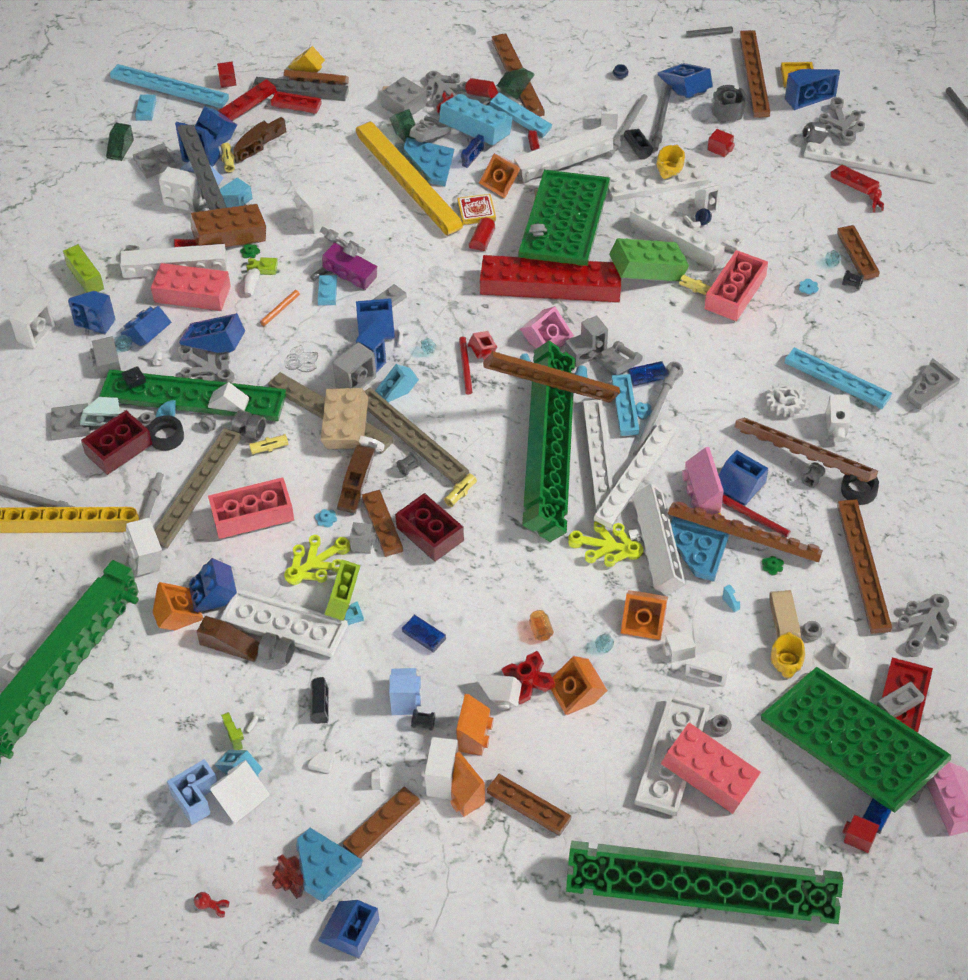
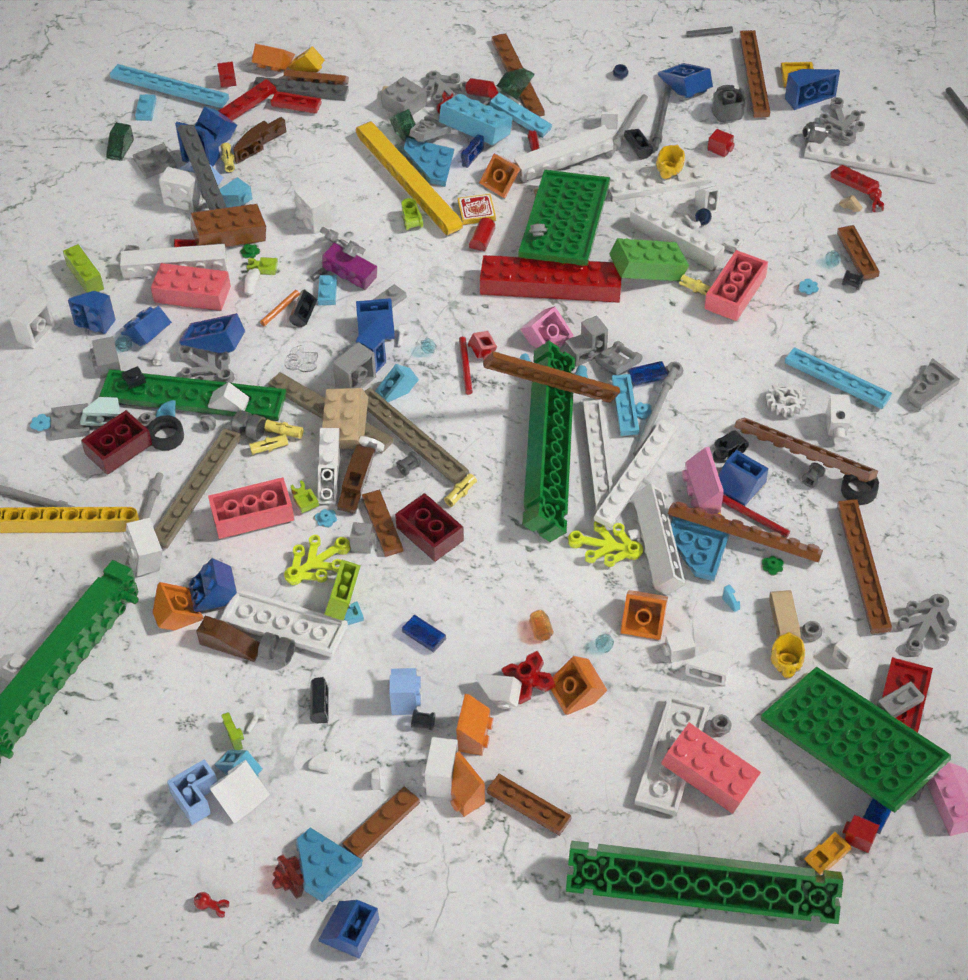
none -> medium azure plant [30,414,51,431]
none -> orange slope [252,43,295,72]
none -> light yellow pin [264,420,304,439]
none -> black brick [289,289,318,327]
none -> lime plate [291,480,319,513]
none -> white slope [317,428,340,504]
none -> lime piece [401,198,423,231]
none -> black piece [713,430,749,463]
none -> light orange slope [804,832,852,875]
none -> tan tile [839,195,863,212]

